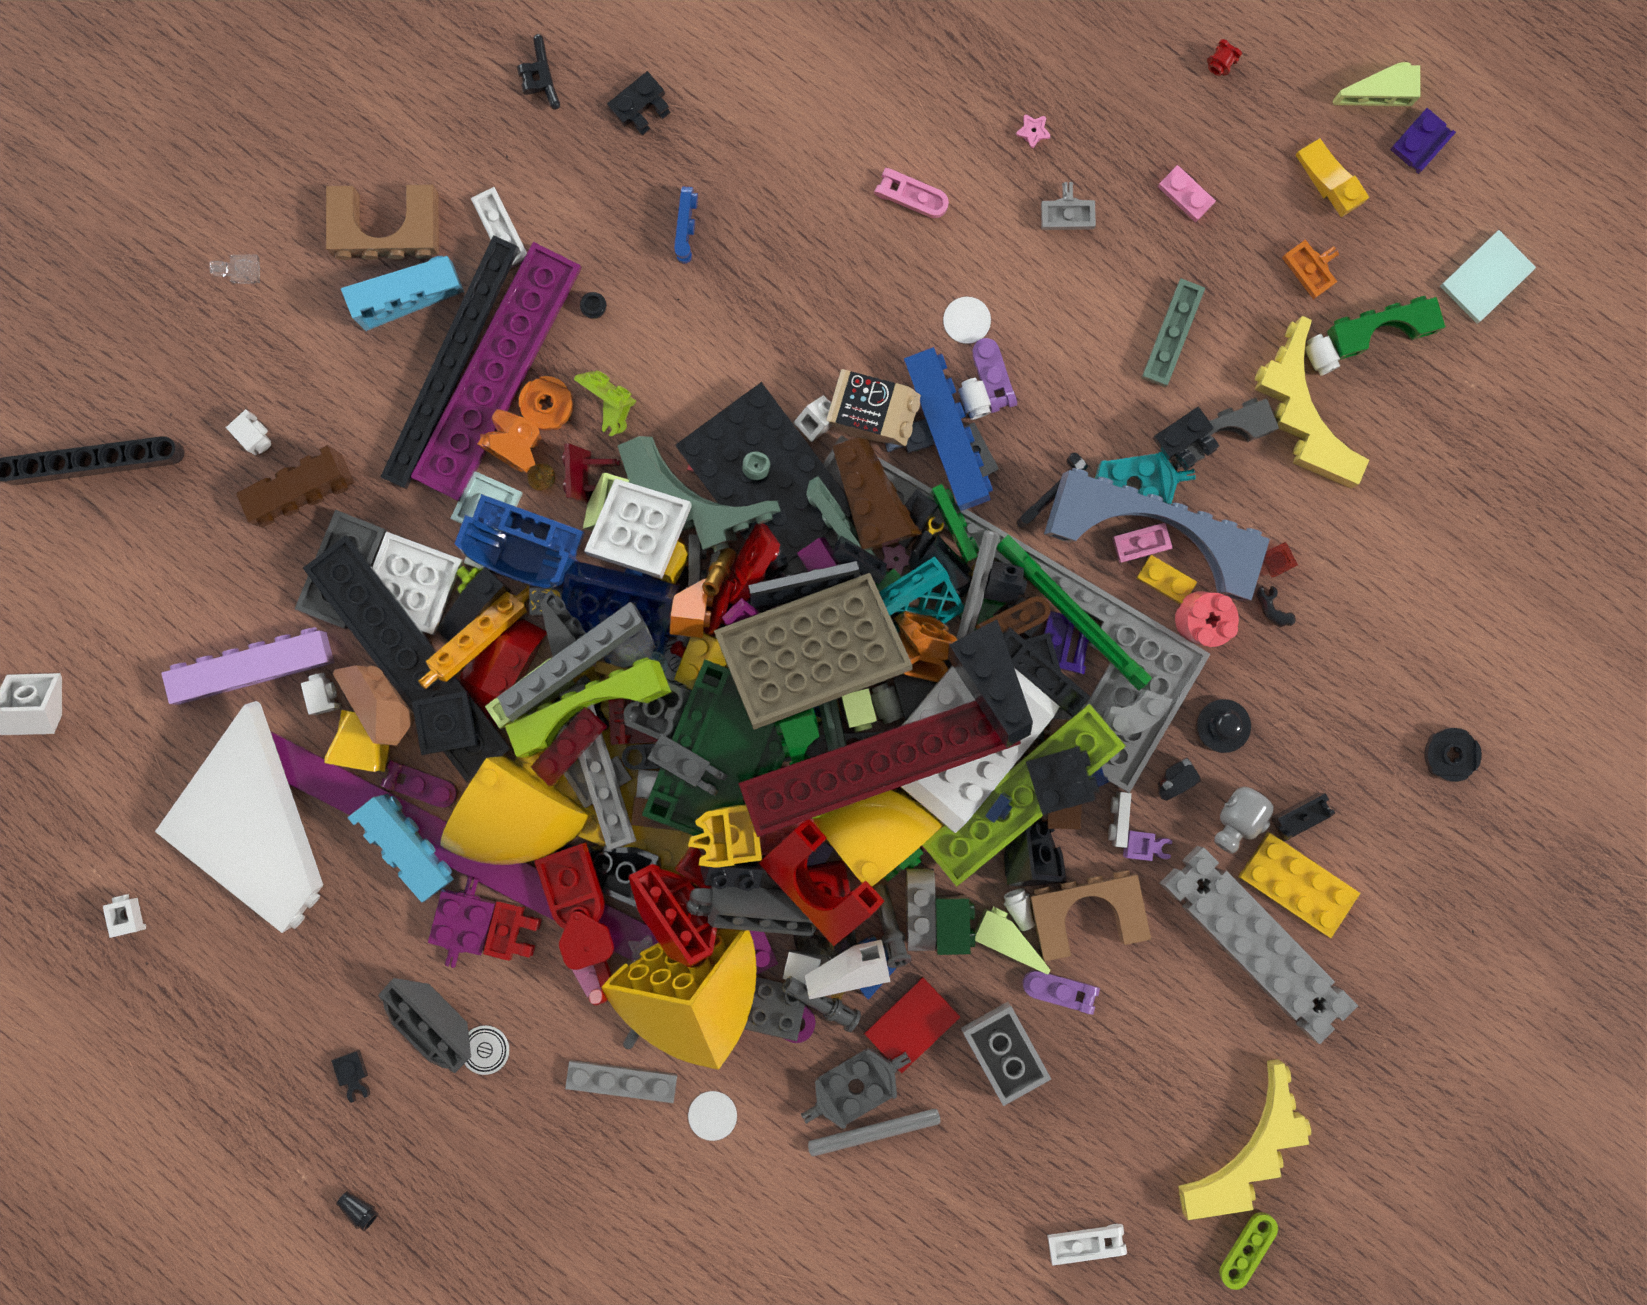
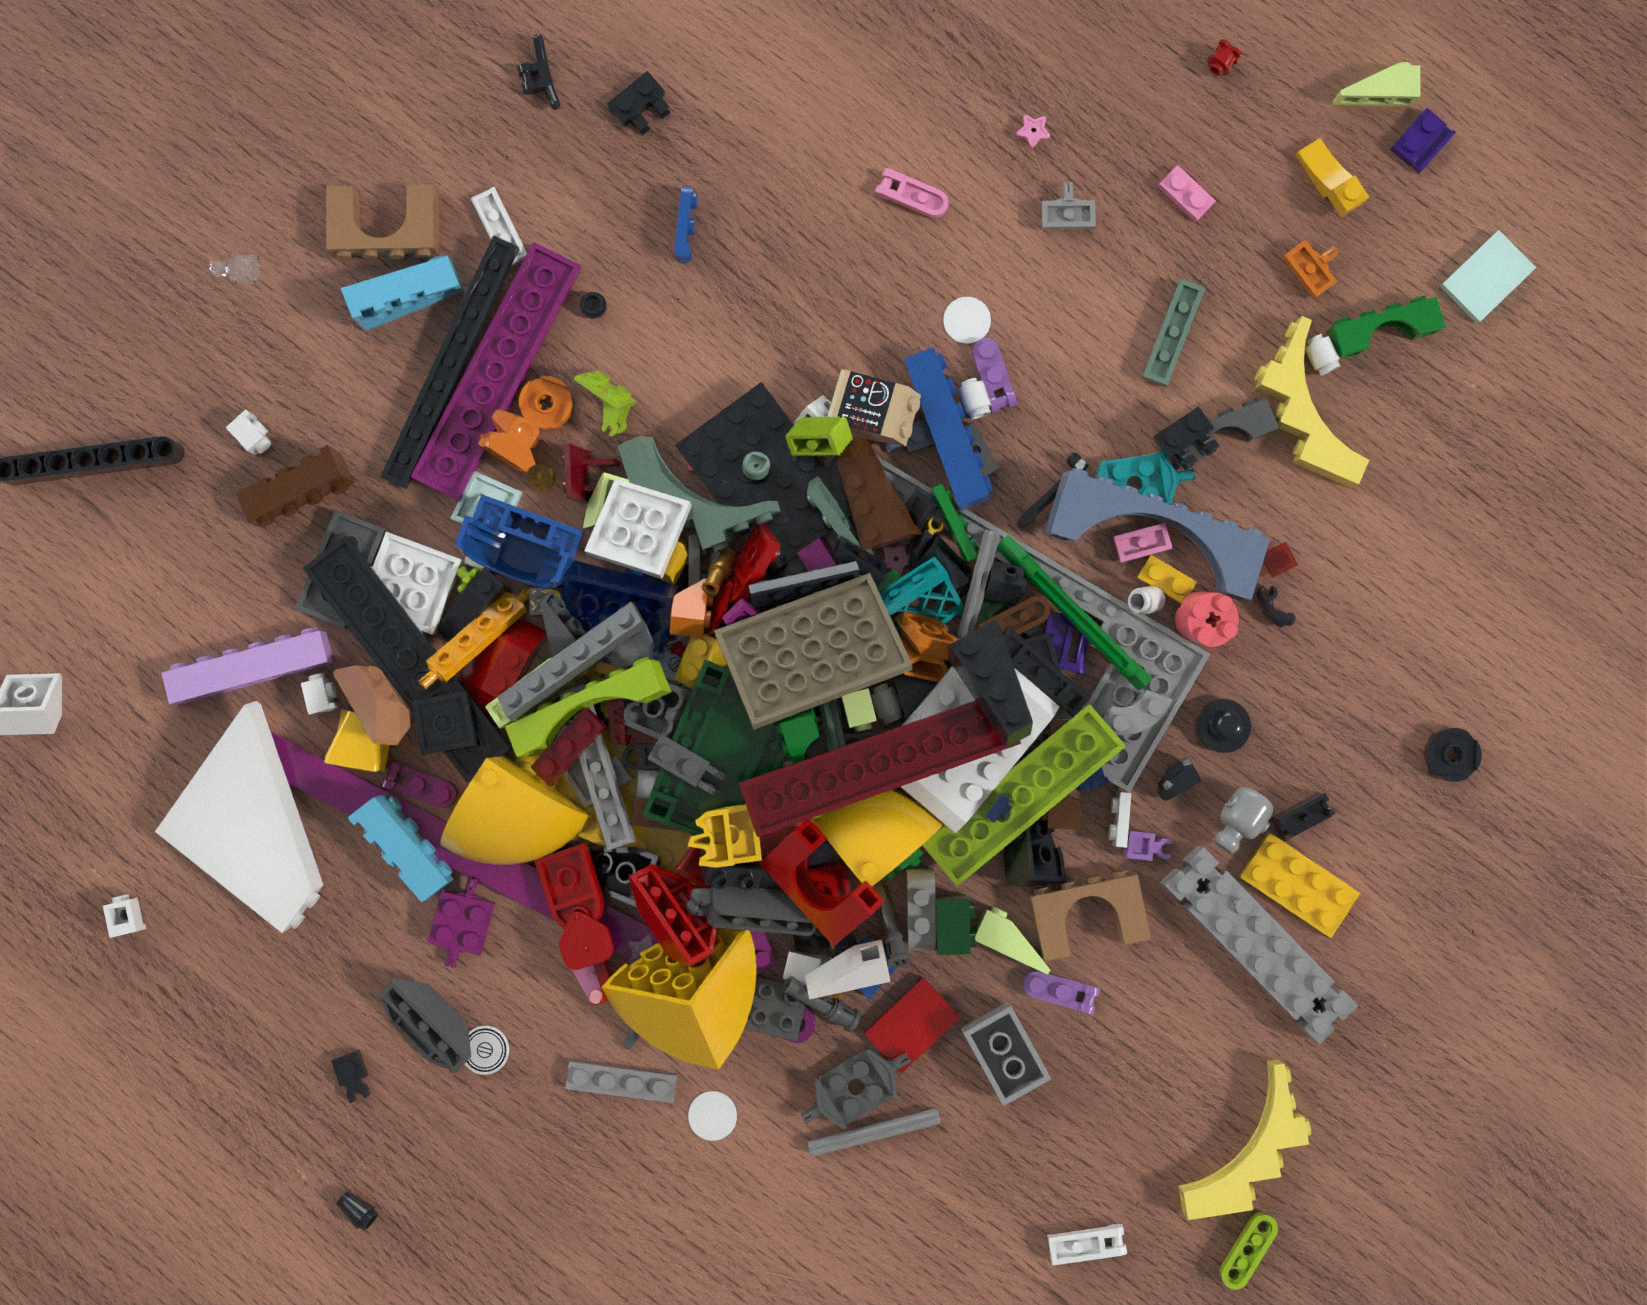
red plate [483,901,542,961] -> none
white cone [1004,888,1035,931] -> none
black plate [1026,745,1100,815] -> none
none -> lime brick [785,416,852,456]
none -> white brick [1128,586,1165,615]

